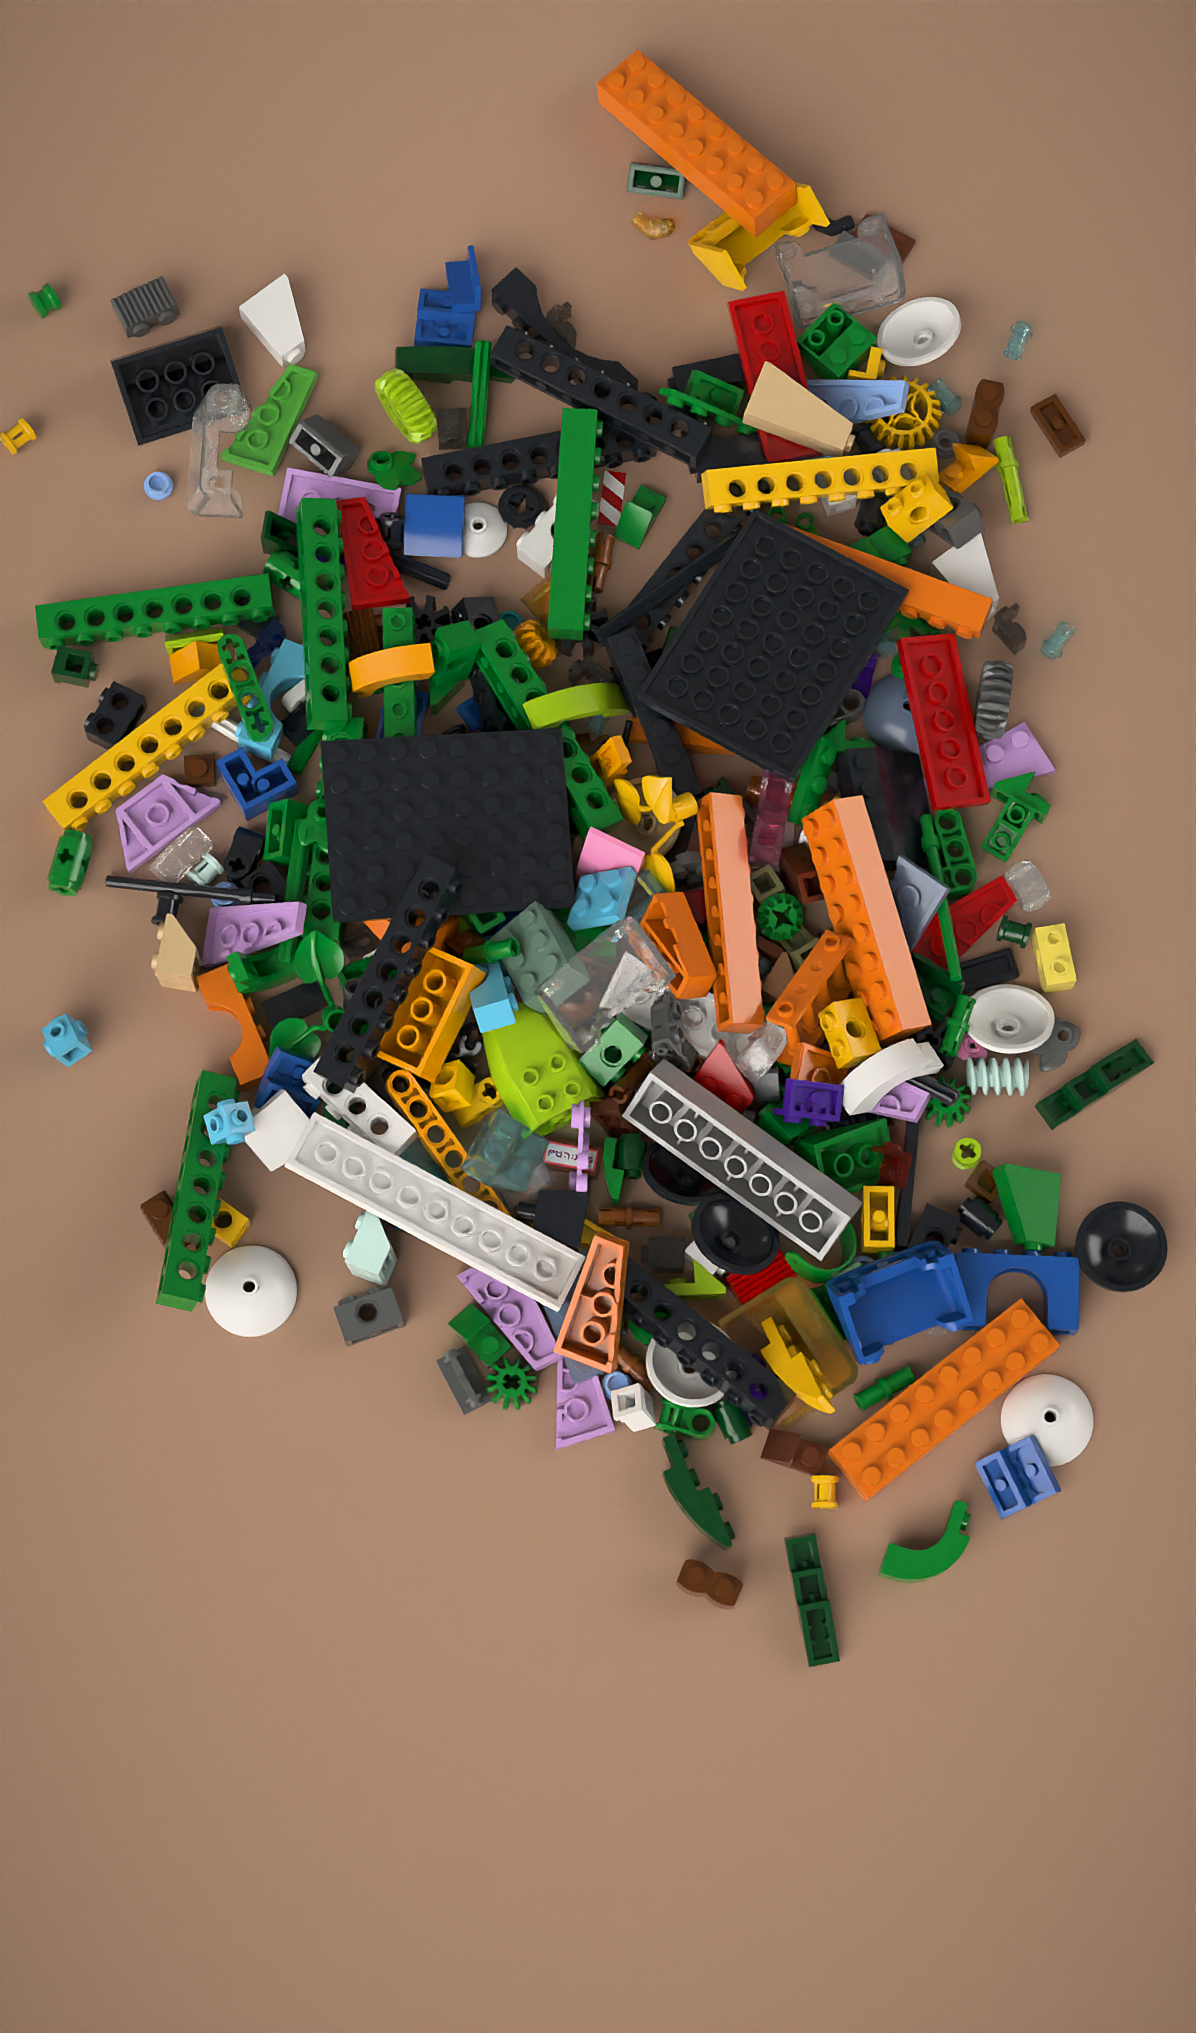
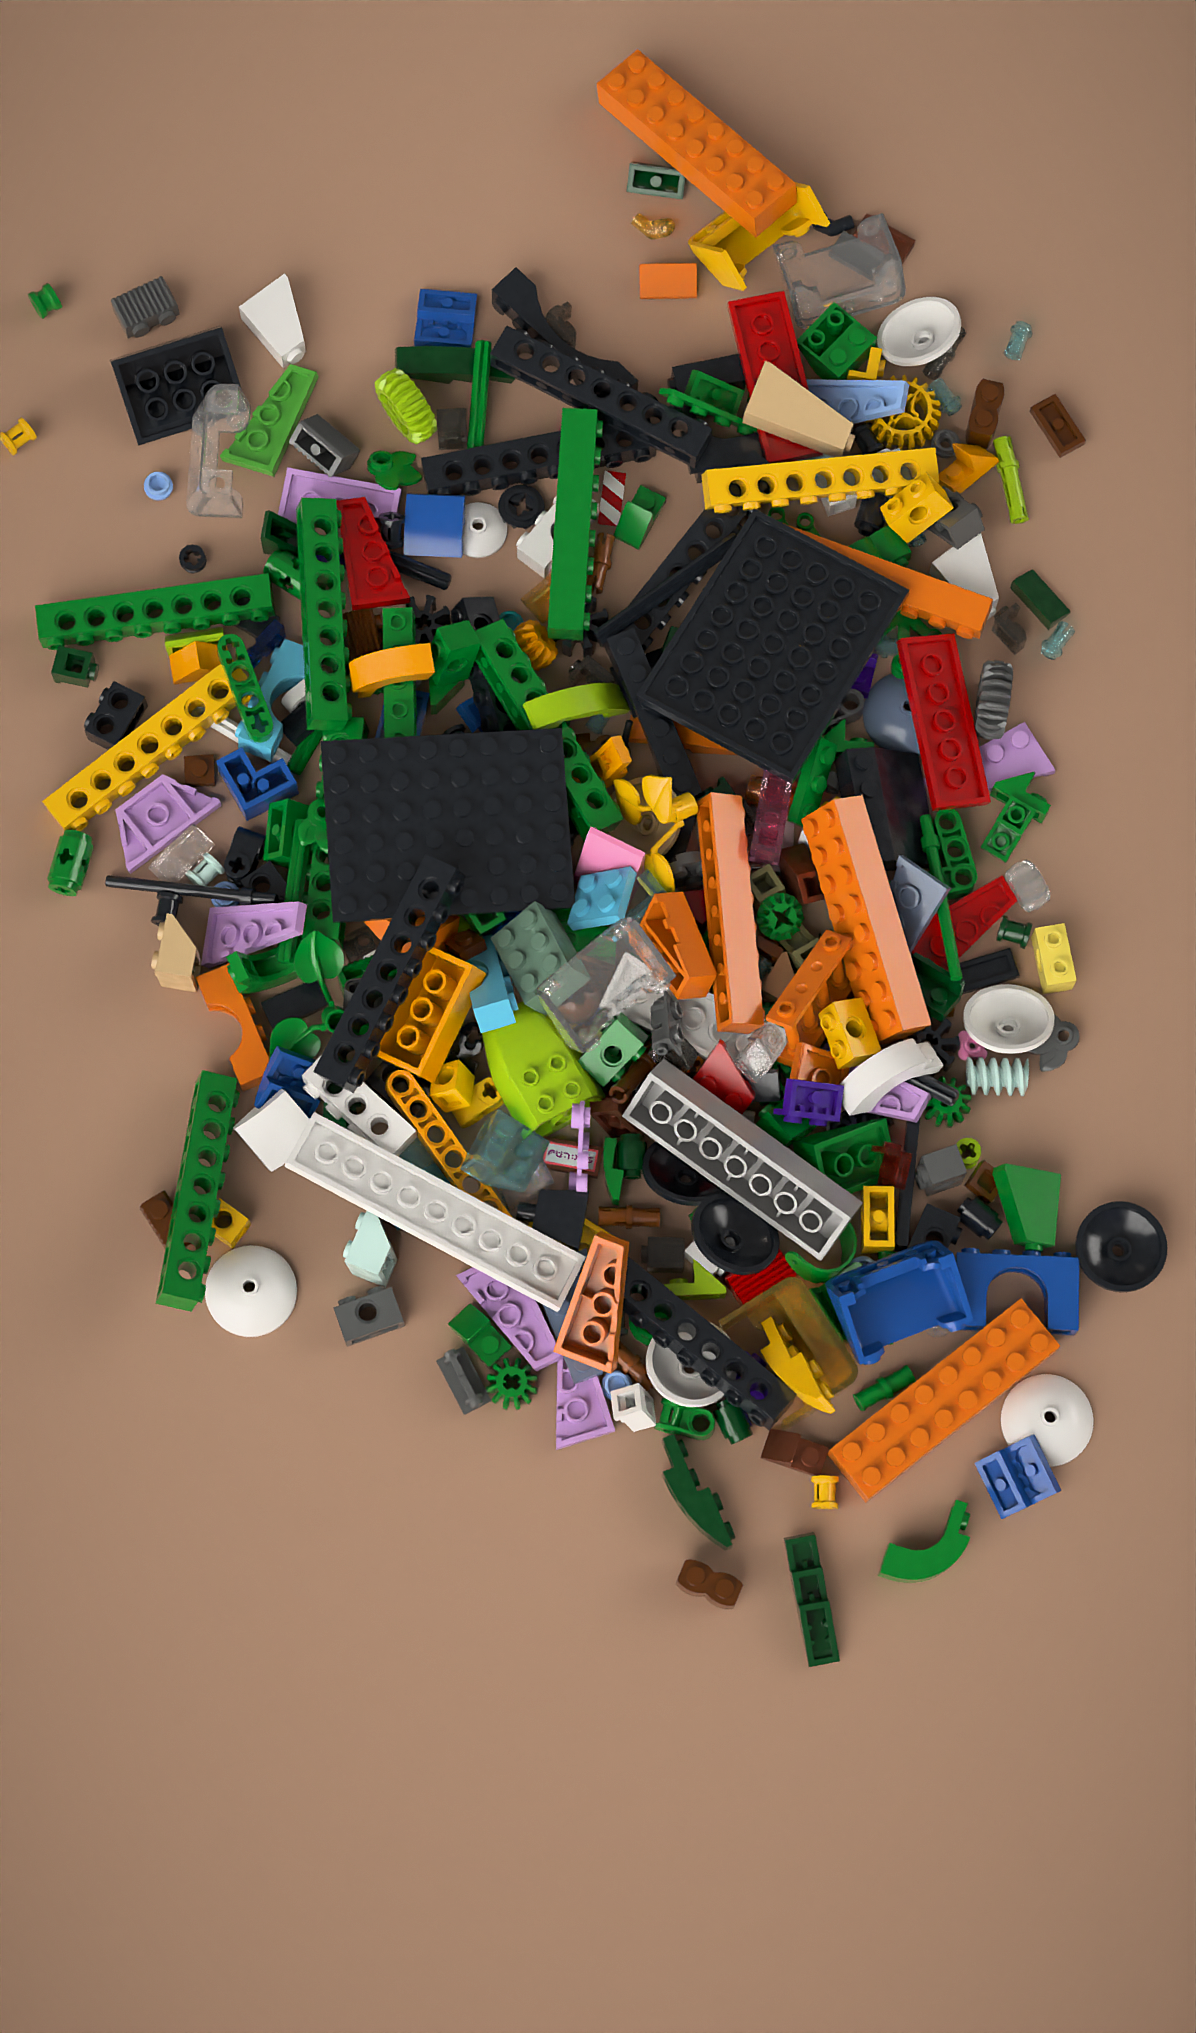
medium azure brick [41,1013,93,1067] -> none
medium azure brick [204,1099,255,1145] -> none
blue panel [445,245,481,313] -> none
green axle [462,937,521,965] -> none
green pin [939,994,976,1057] -> none
dark green slope [1035,1039,1154,1130] -> none
none -> black bush [179,545,207,573]
none -> orange slope [639,263,697,299]
none -> dark grey brick [915,1144,967,1196]
none -> clear smoke pin [922,327,967,381]
none -> dark green slope [1010,569,1071,631]

